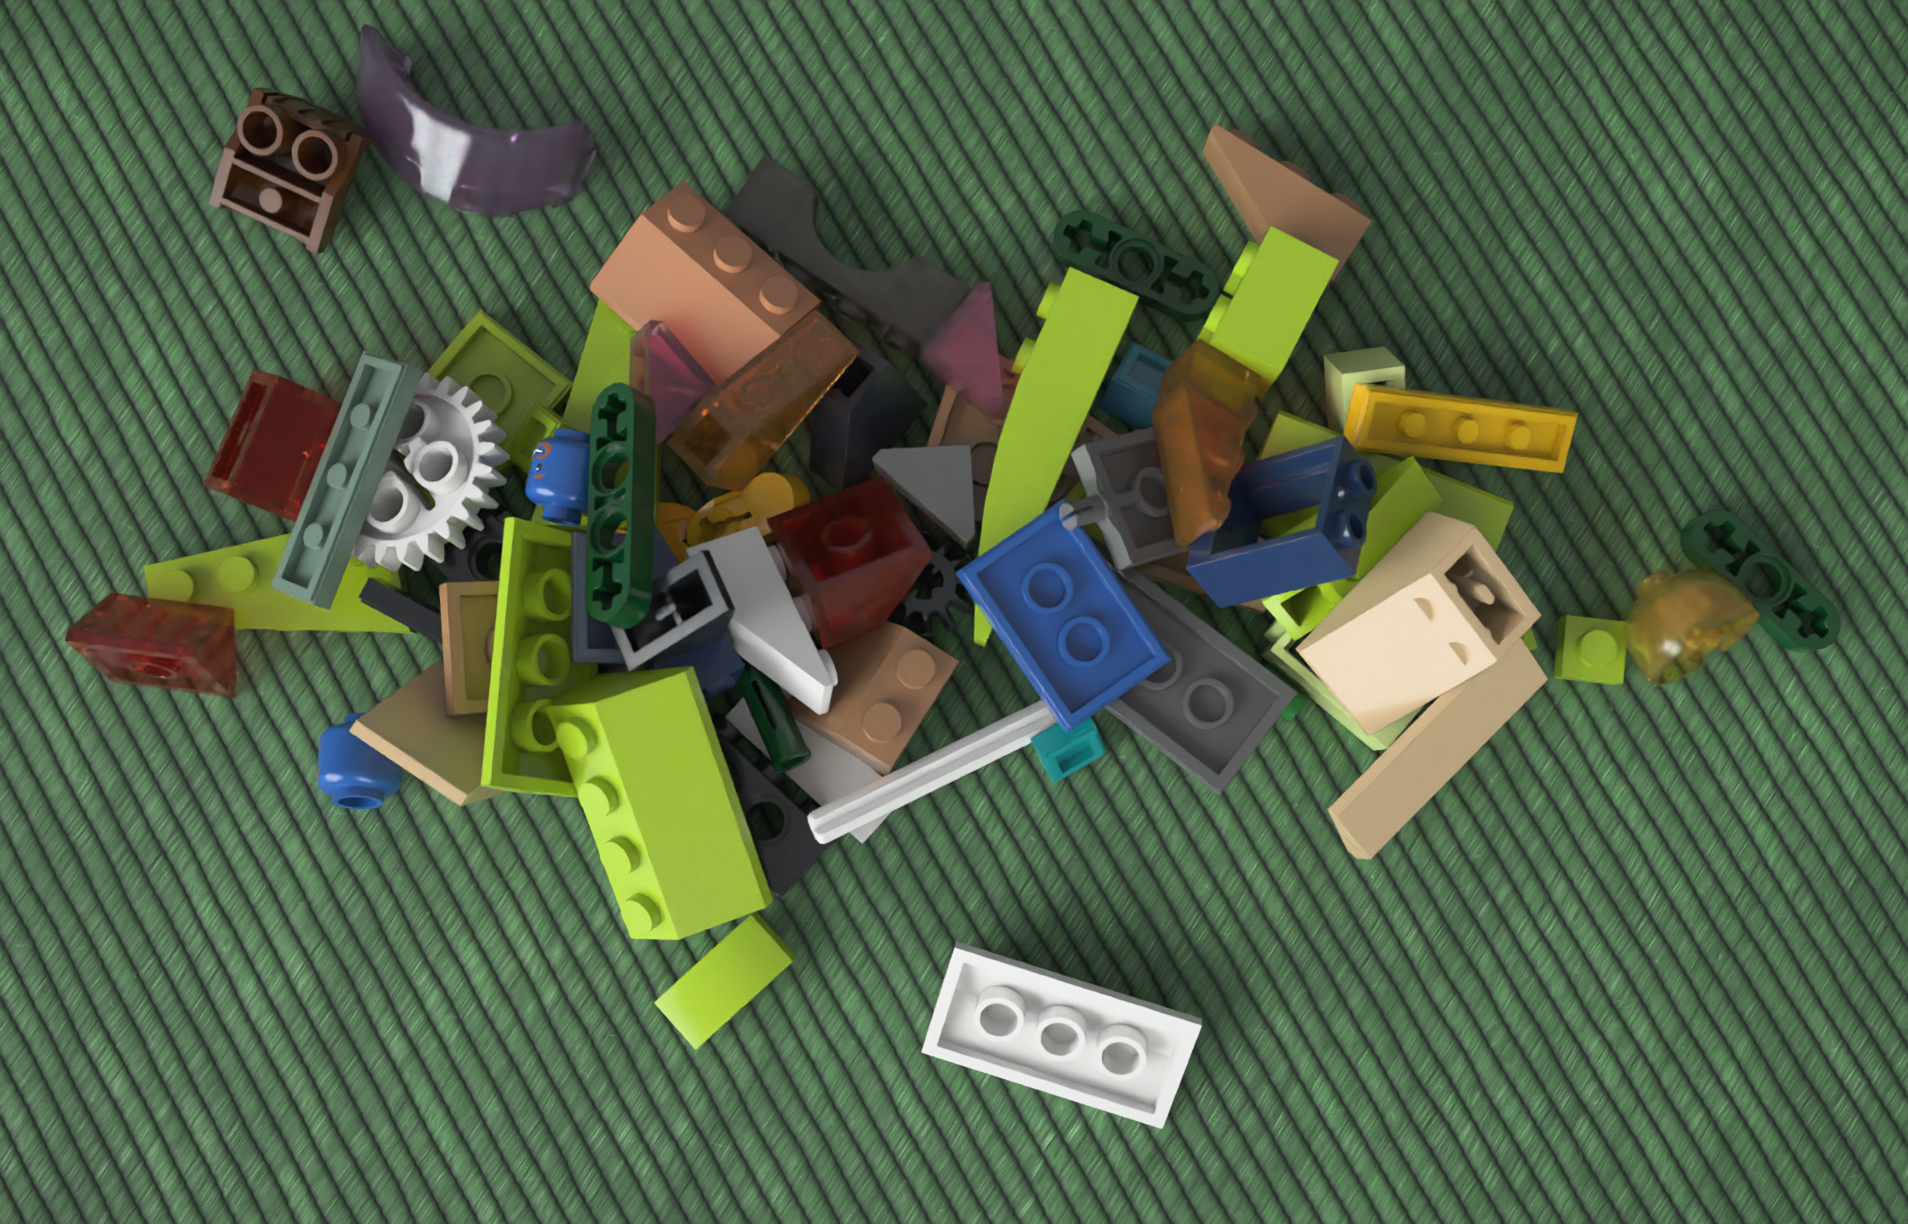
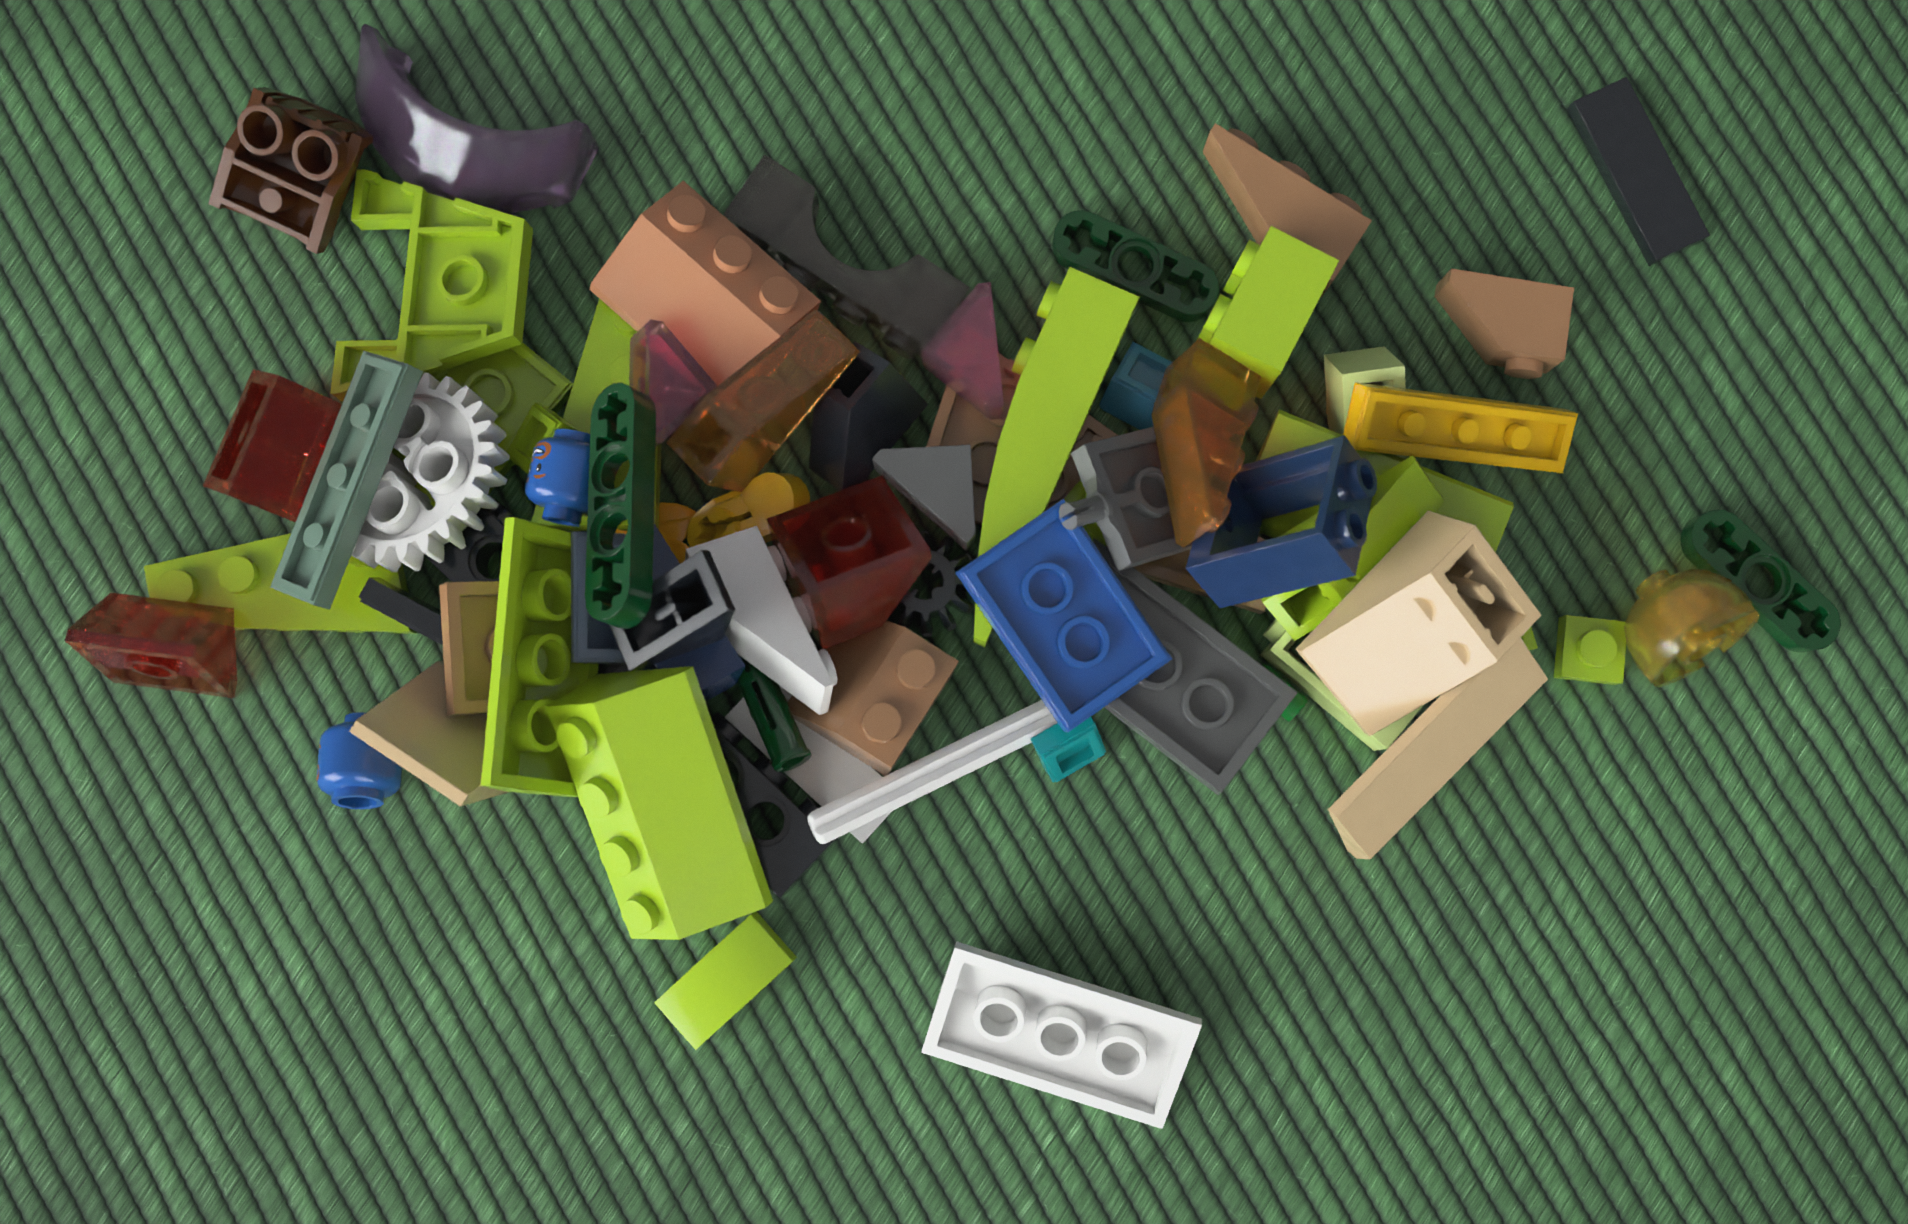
none -> lime wing [330,169,533,402]
none -> medium nougat slope [1434,268,1574,379]
none -> black tile [1567,77,1710,266]

